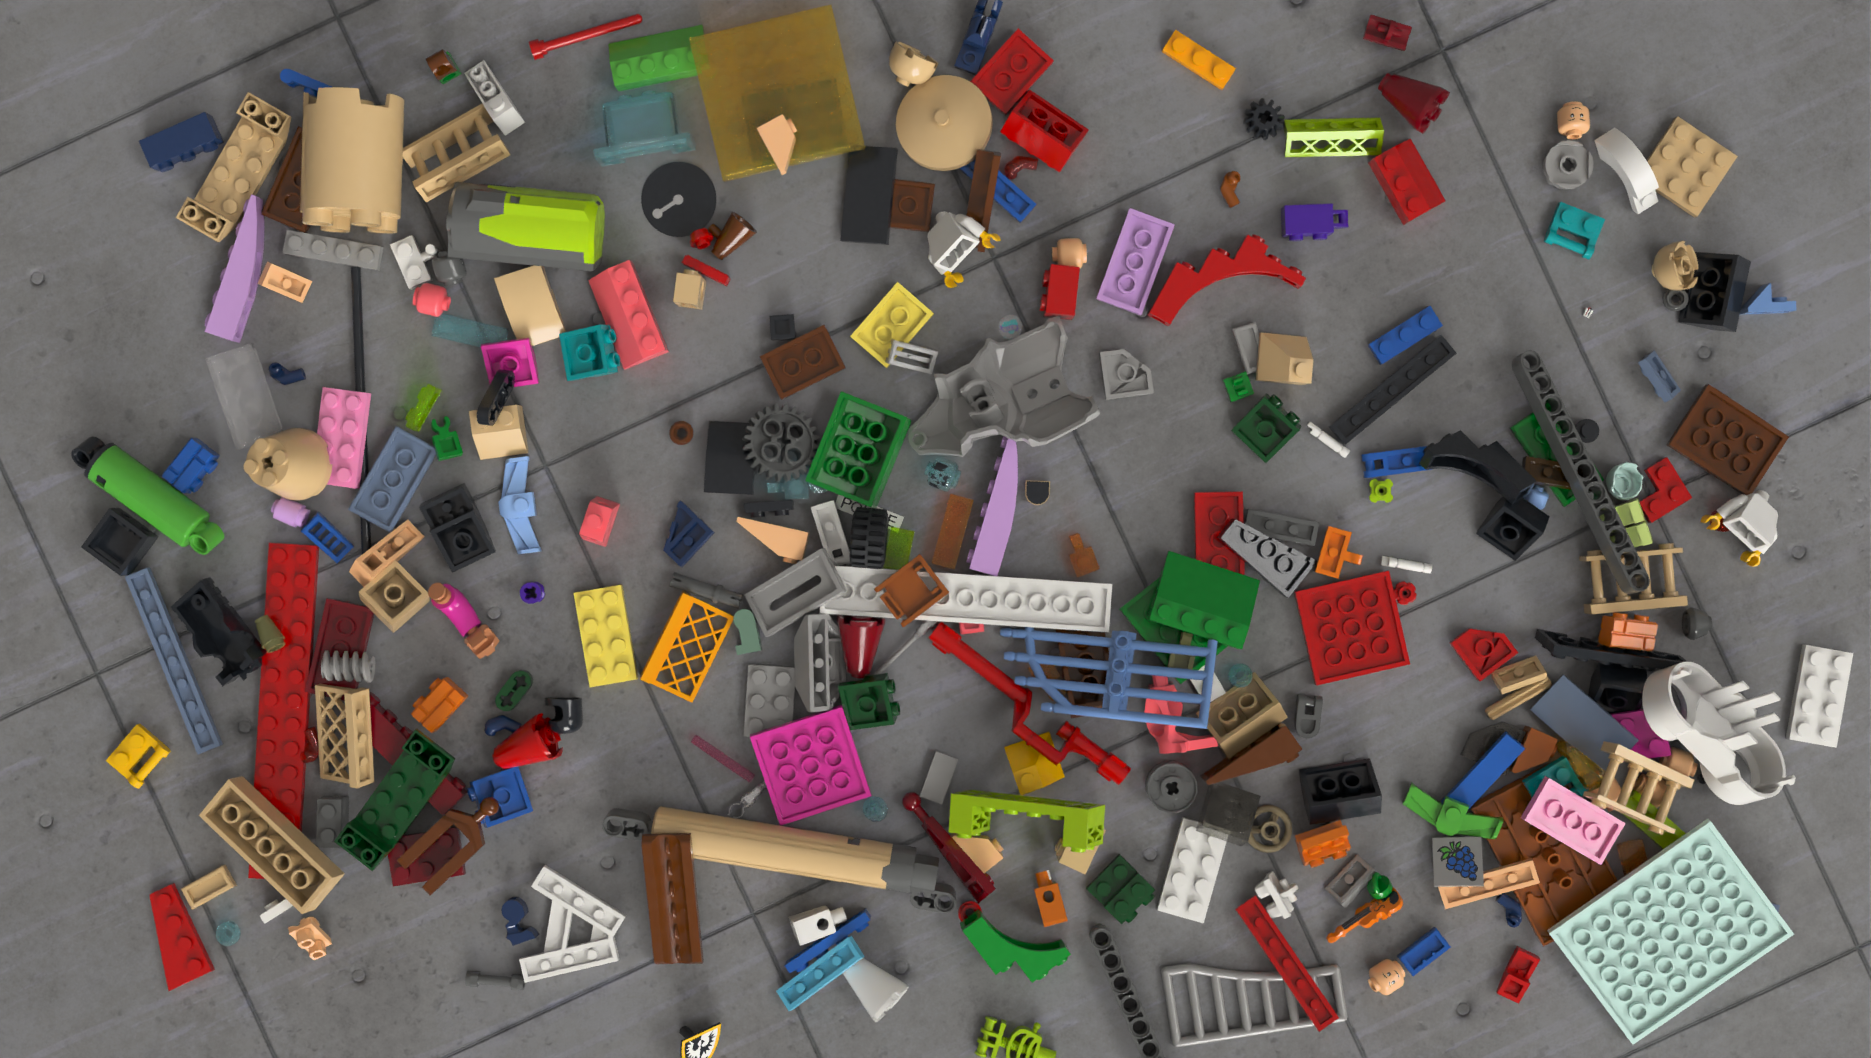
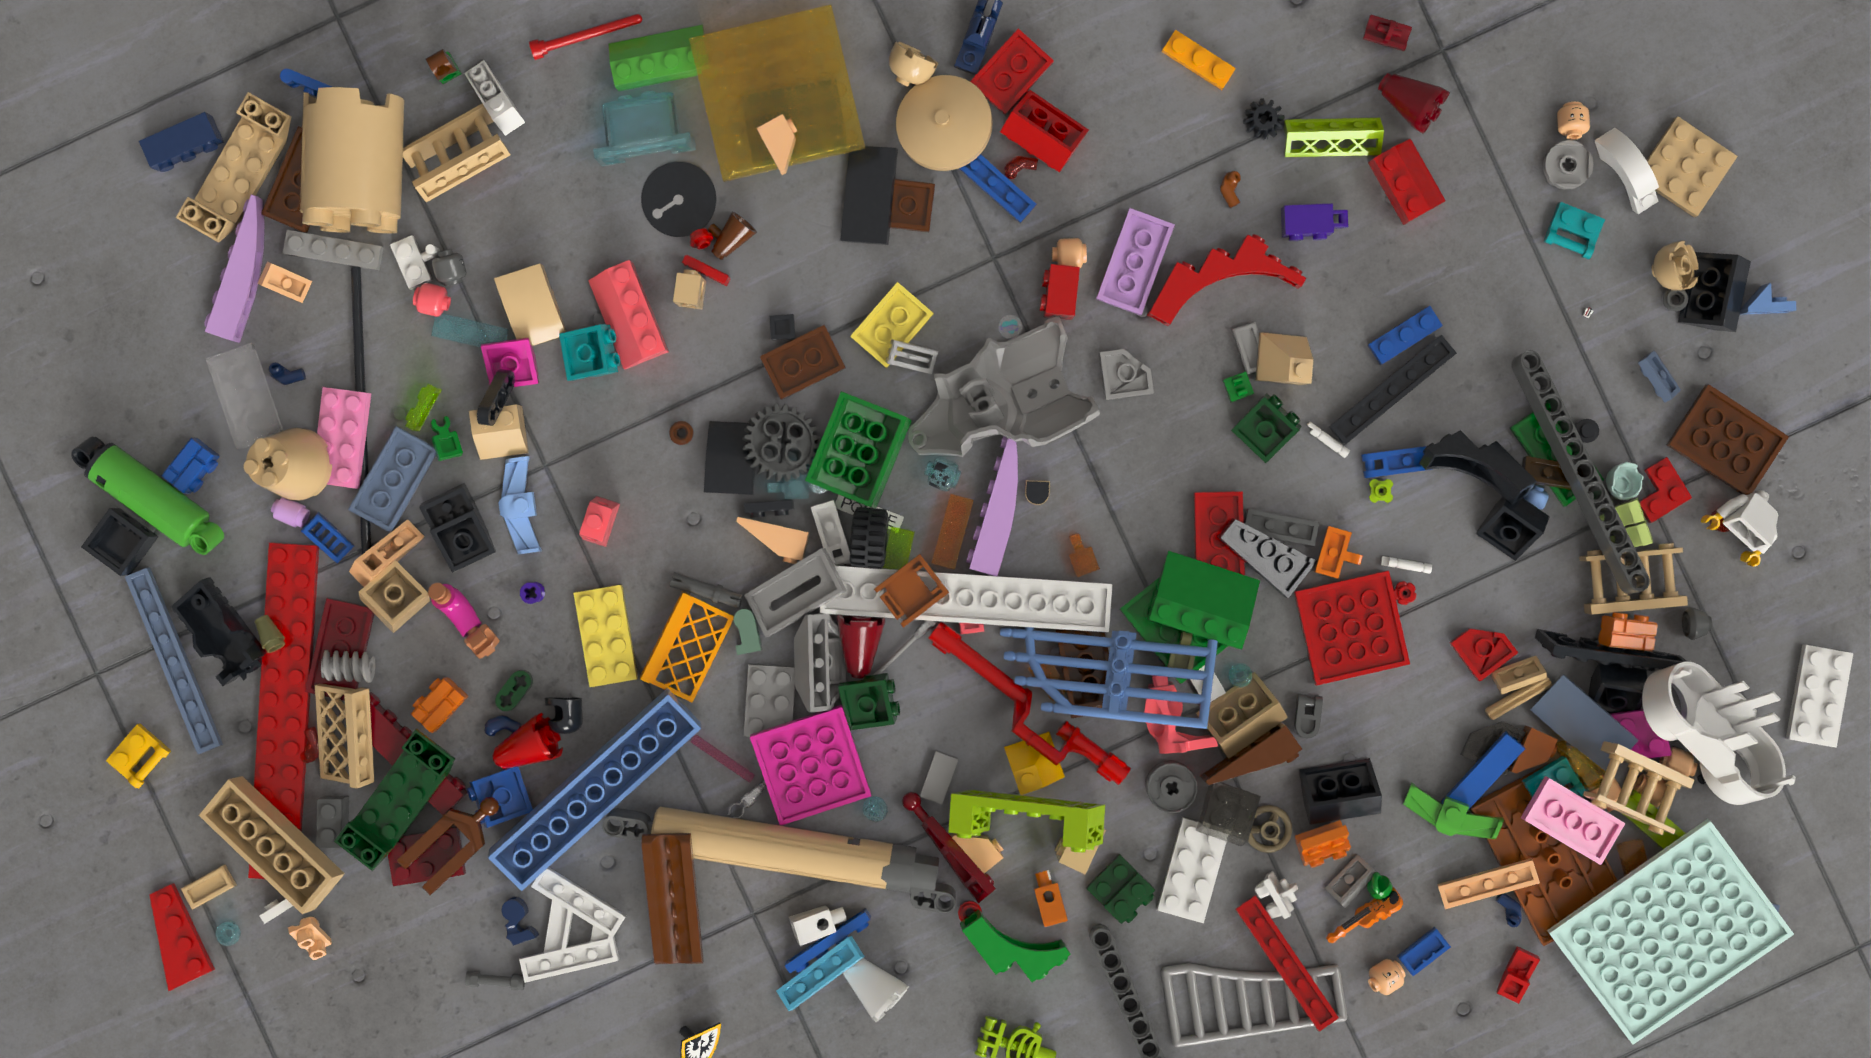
piece [446,182,605,271] -> none
dark blue wing [663,500,715,567] -> none
white torso [927,211,1001,288] -> none
reddish brown fence [966,149,1001,252] -> none
light grey tile [1432,837,1484,887] -> none
none -> medium blue brick [488,688,701,891]

